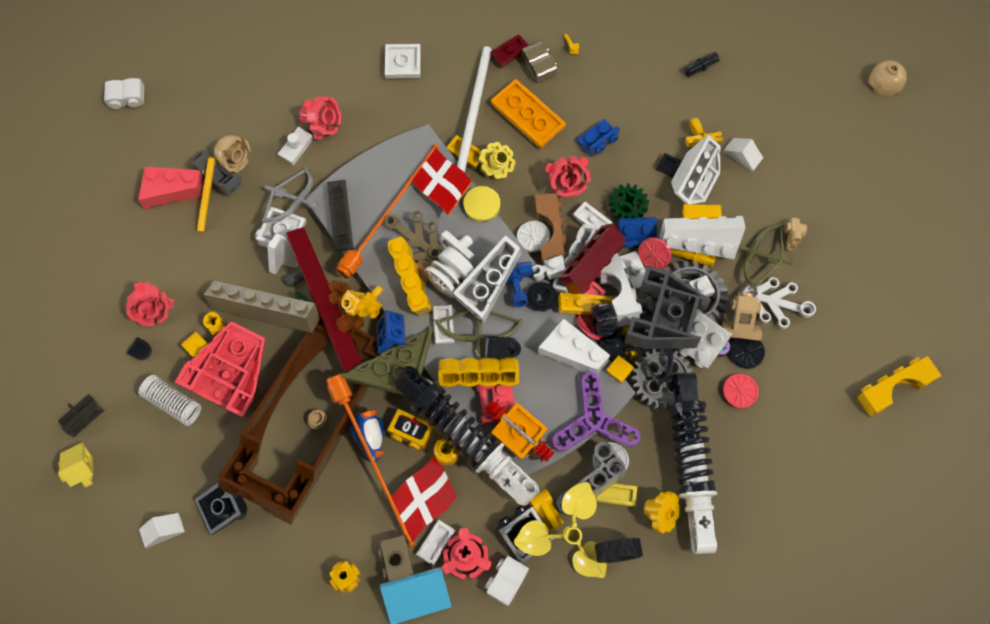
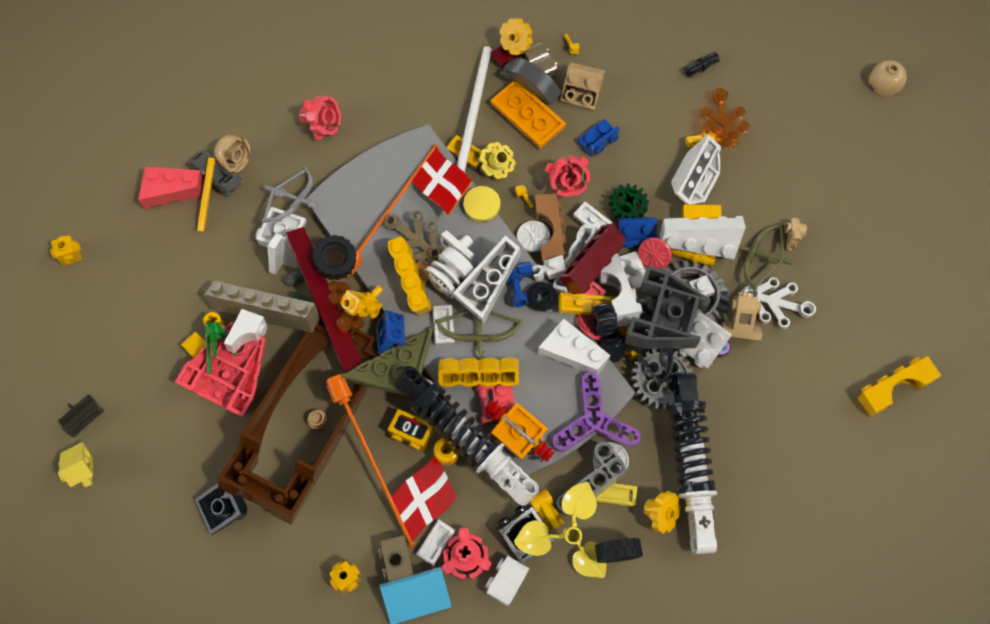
white brick [104,78,144,109] -> none
coral piece [126,282,174,327] -> none
black tile [127,337,152,361] -> none
white piece [138,375,201,426] -> none
white slope [139,513,185,549] -> none
white tile [278,127,314,166] -> none
clear smoke plate [327,180,354,252] -> none
animal [350,410,385,462] -> none
white plate [385,44,421,79] -> none
black piece [483,336,521,358] -> none
yellow tile [606,355,634,384] -> none
black tile [656,153,681,178] -> none
yellow tile [689,117,703,136] -> none
white slope [723,138,763,172] -> none
coral wheel [723,374,759,409] -> none
black wheel [729,338,765,369] -> none
none -> yellow brick [50,235,82,266]
none -> green plant [204,322,237,374]
none -> white arch [224,309,267,354]
none -> black tyre [313,235,356,280]
none -> yellow plant [500,18,533,55]
none -> dark grey arch [500,58,561,105]
none -> yellow hand [514,185,534,209]
none -> tan slope [560,62,605,110]
none -> clear orange plant [699,88,749,148]

